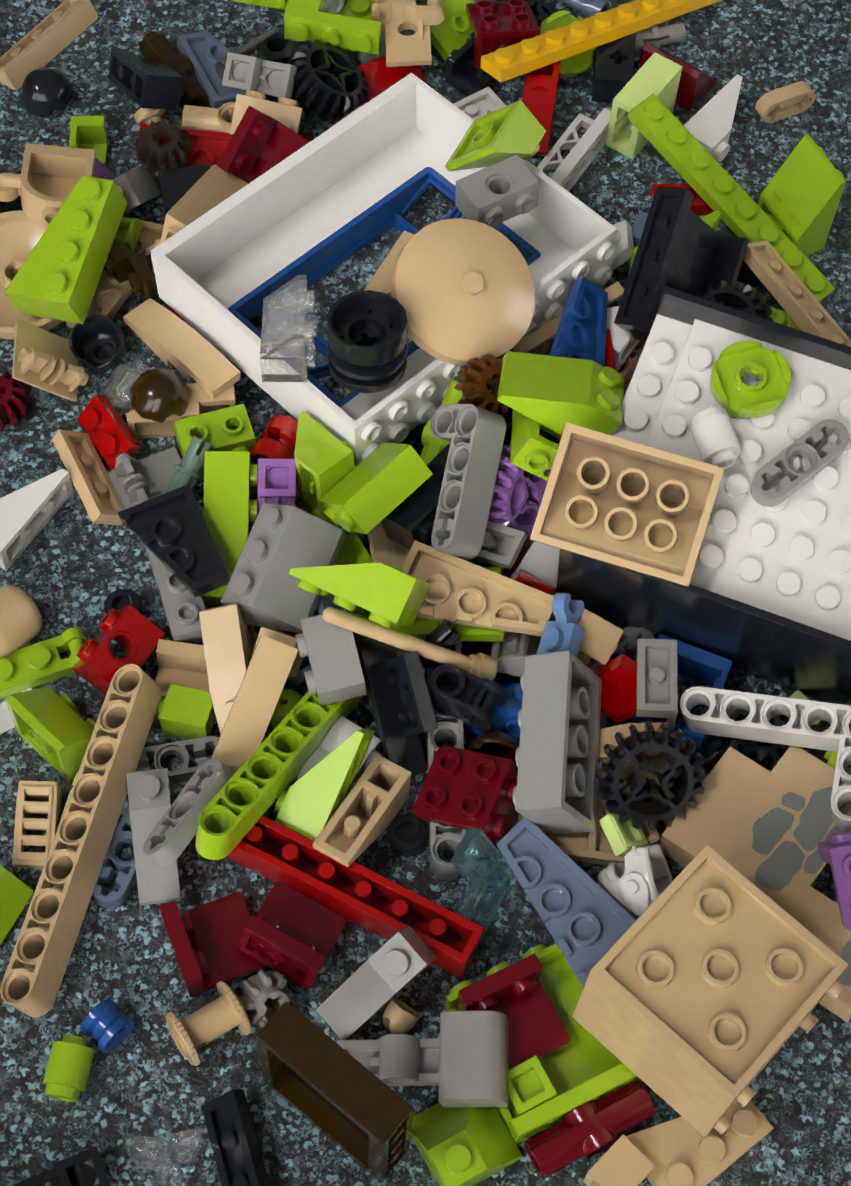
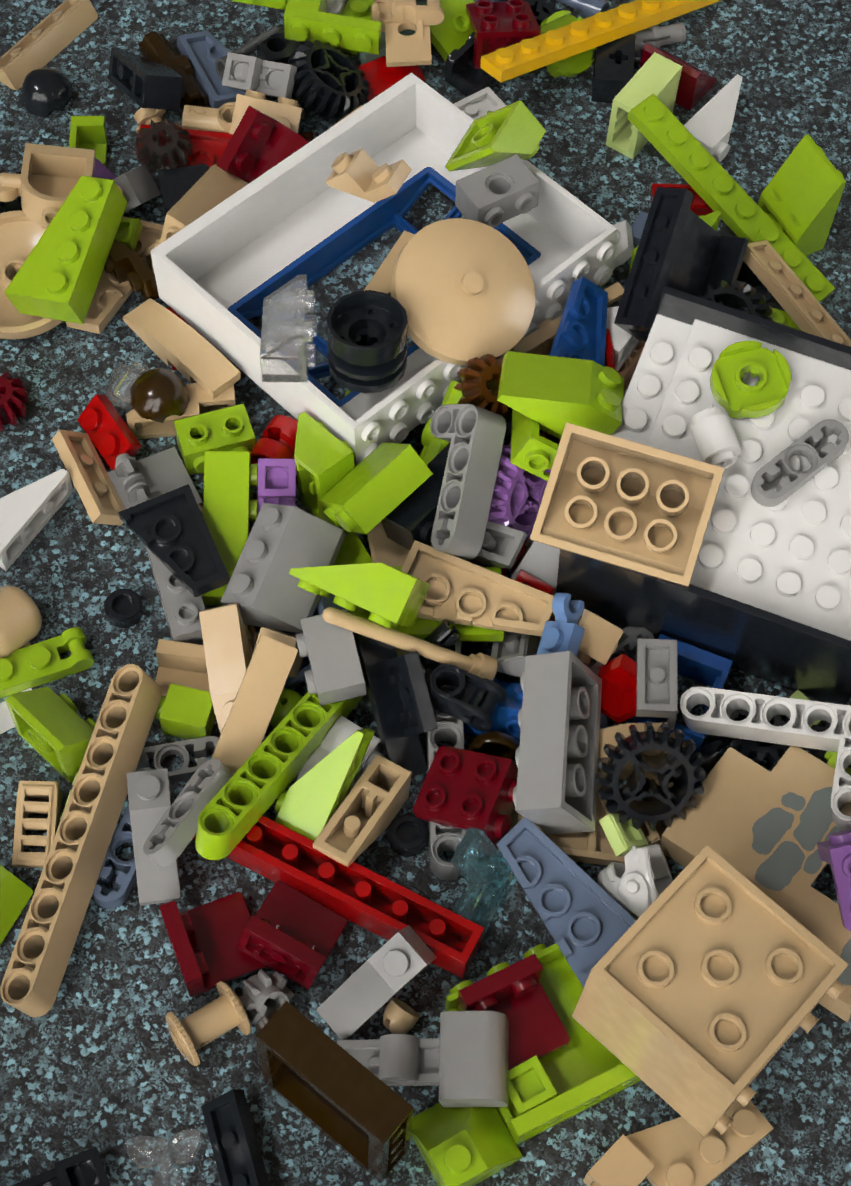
tan hinge [12,319,89,402] -> none
lime brick [43,1035,95,1103] -> none
black hair [69,314,126,373] -> none
red brick [72,605,165,696] -> none
blue wheel [80,998,135,1054] -> none
sand green axle [166,435,215,493] -> none
red slope [522,61,561,156] -> none
dark red piece [524,1080,656,1179] -> none
white fence [537,108,611,192] -> none
tan beam [755,81,816,123] -> none
none -> tan slope [325,148,412,203]

